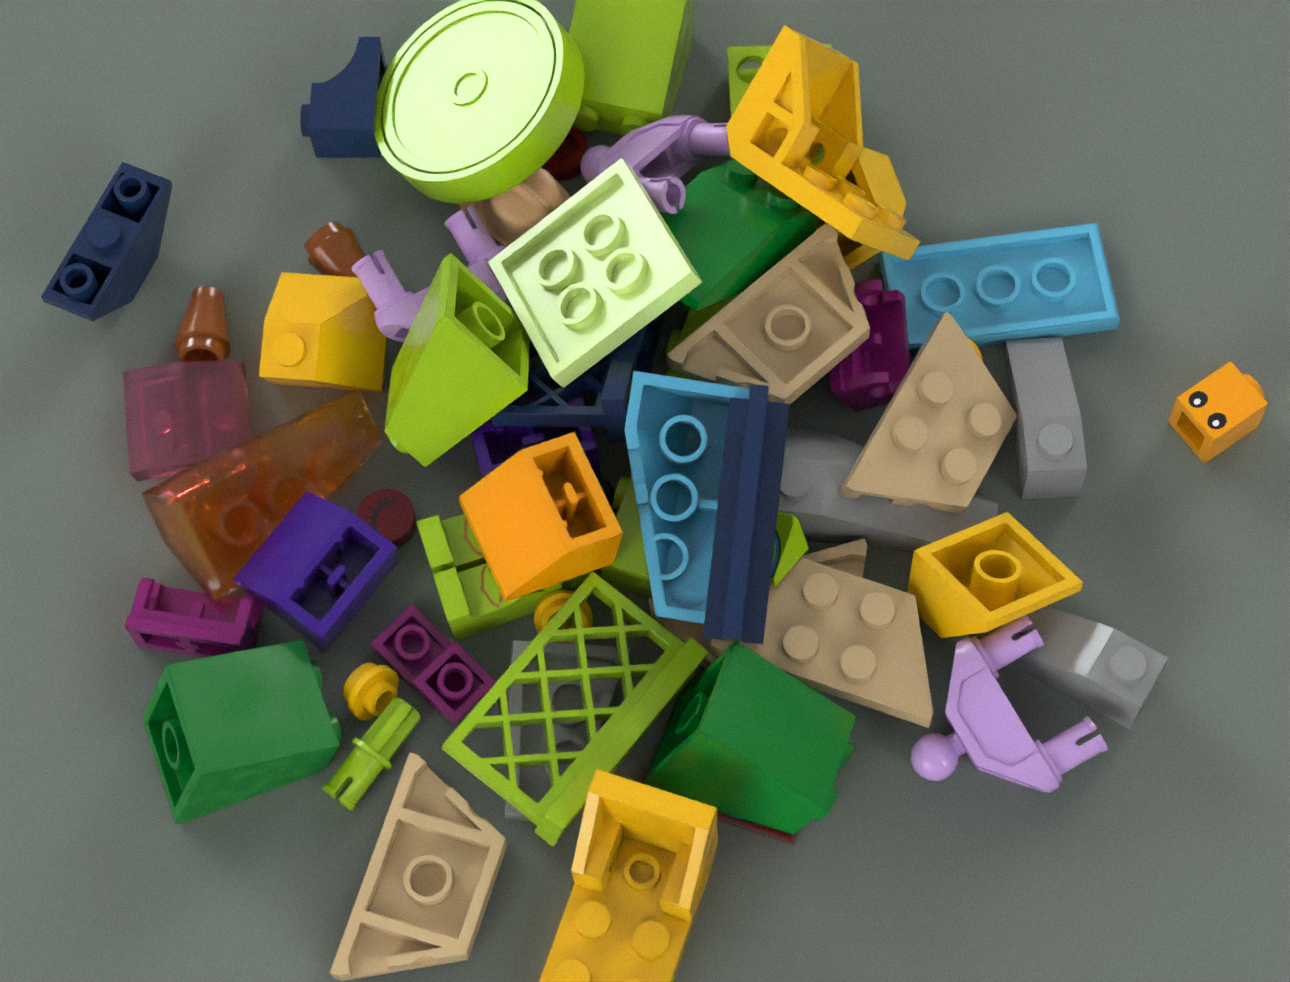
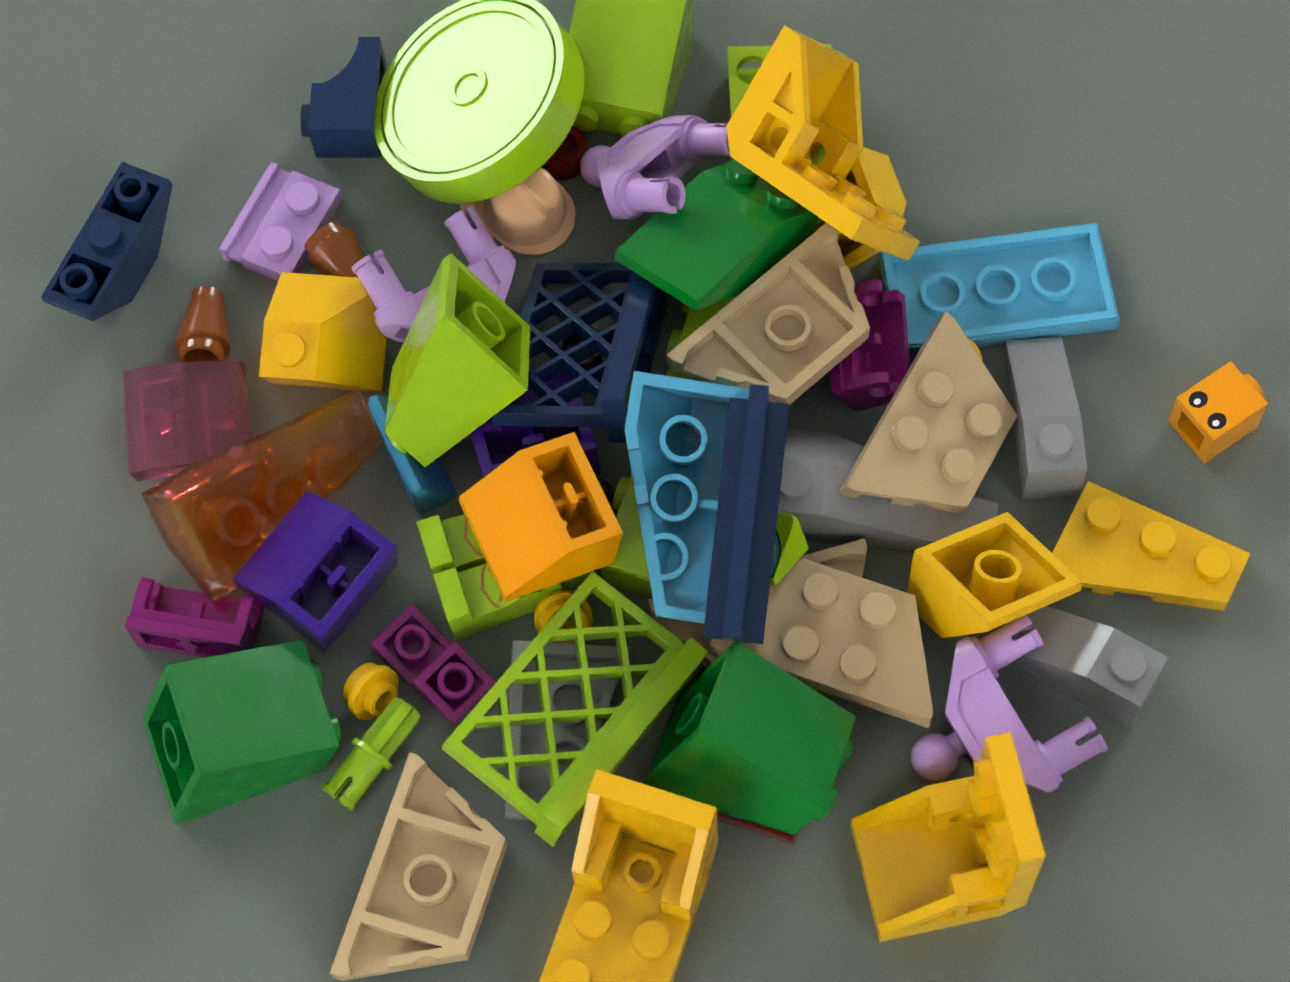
dark red tile [357,489,416,548] -> none
yellowish green plate [488,158,702,388] -> none
none -> lavender plate [219,162,343,282]
none -> dark azure slope [367,395,456,515]
none -> yellow bracket [850,732,1046,942]
none -> yellow wing [1052,481,1251,611]

